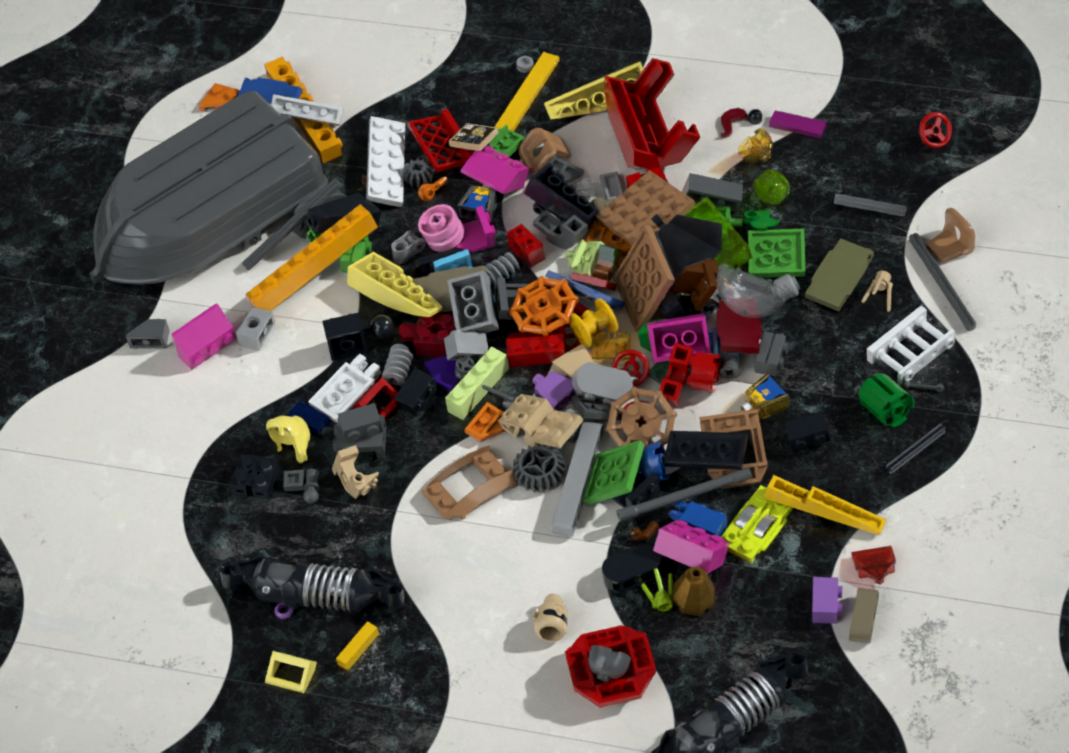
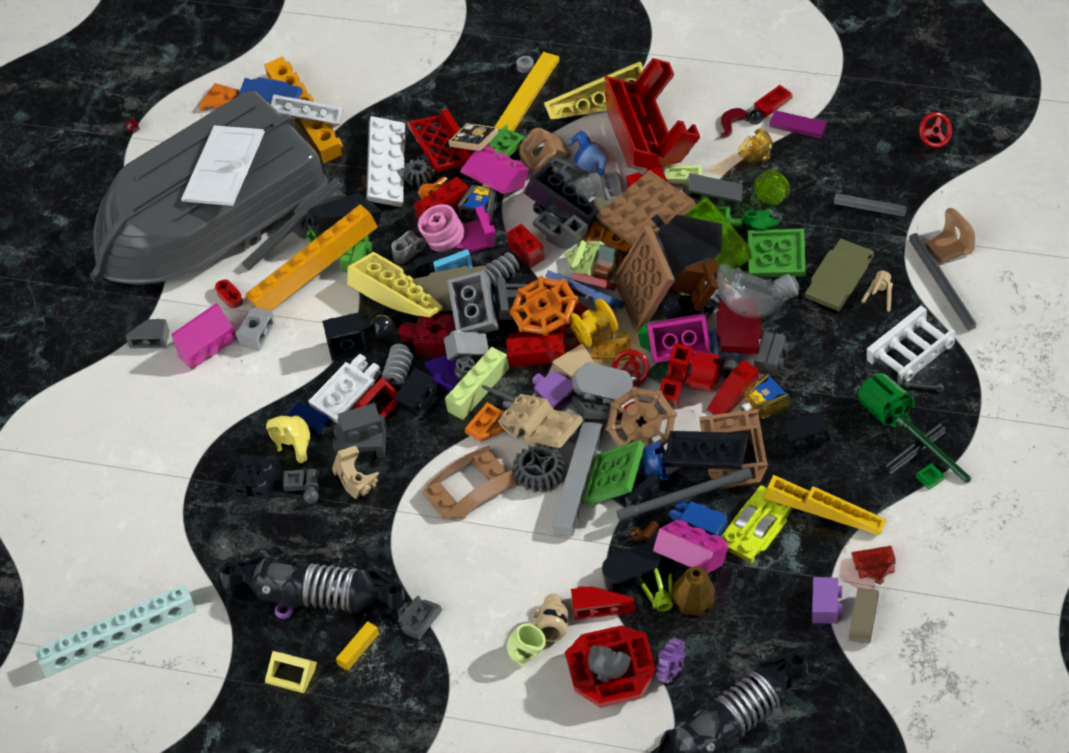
none -> light aqua brick [34,584,196,678]
none -> dark red hinge [125,117,140,133]
none -> white door [181,125,265,206]
none -> red beam [215,279,243,309]
none -> dark grey slope [397,595,442,640]
none -> red arch [414,177,469,221]
none -> yellowish green piece [506,623,546,666]
none -> medium blue piece [567,131,608,176]
none -> red slope [571,586,636,620]
none -> medium lavender gear [656,638,686,684]
none -> yellowish green plate [665,165,702,184]
none -> red slope [707,360,759,415]
none -> red plate [754,85,792,117]
none -> dark green piece [895,412,971,483]
none -> green tile [916,463,945,490]

